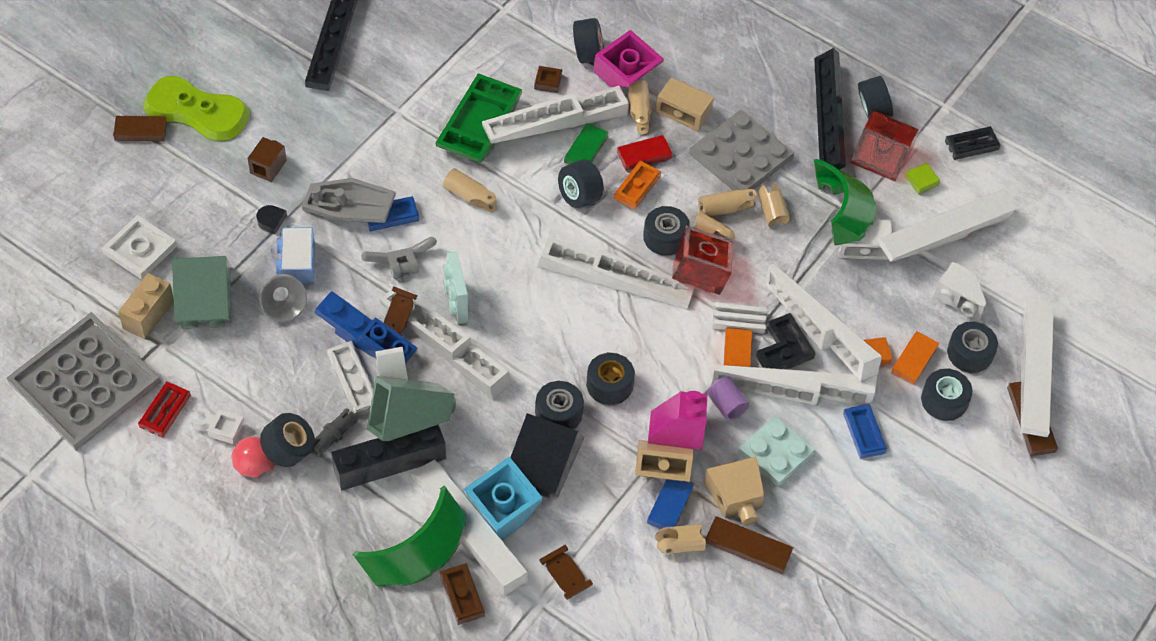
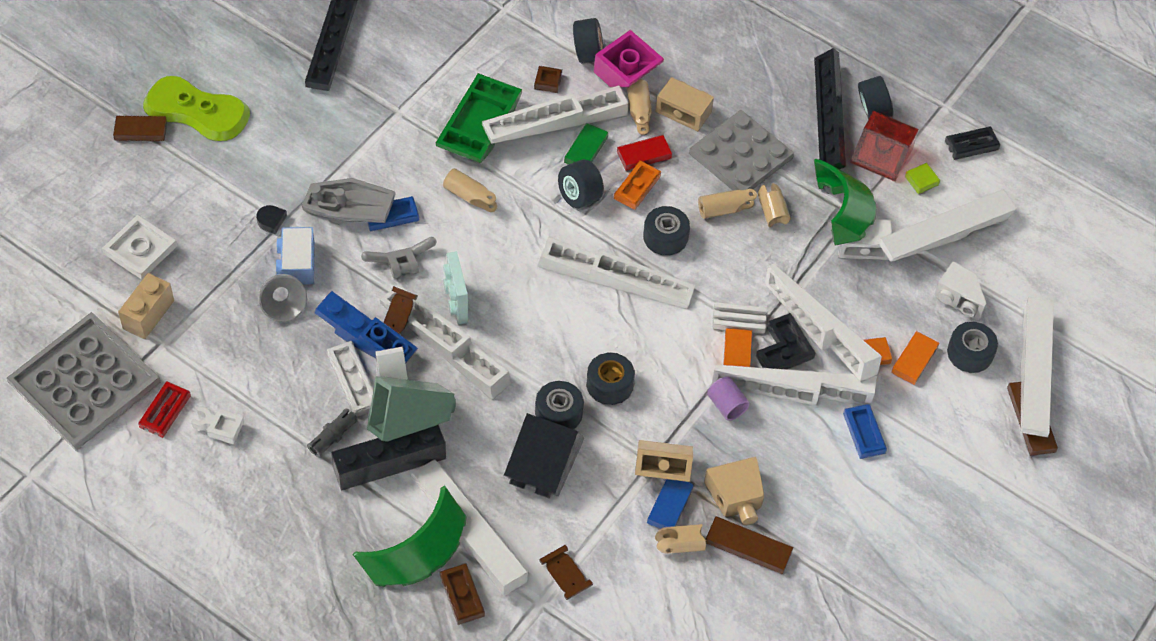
sand green slope [172,256,231,329] -> none
coral hair [231,437,275,478] -> none
reddish brown brick [247,137,287,182] -> none
black wheel [260,413,315,467] -> none
medium azure slope [464,457,543,540] -> none
dark pink slope [648,391,708,450] -> none
clear red slope [672,225,734,295] -> none
tan piece [689,212,735,250] -> none
light aqua plate [738,415,816,487] -> none
black wheel [921,368,973,421] -> none

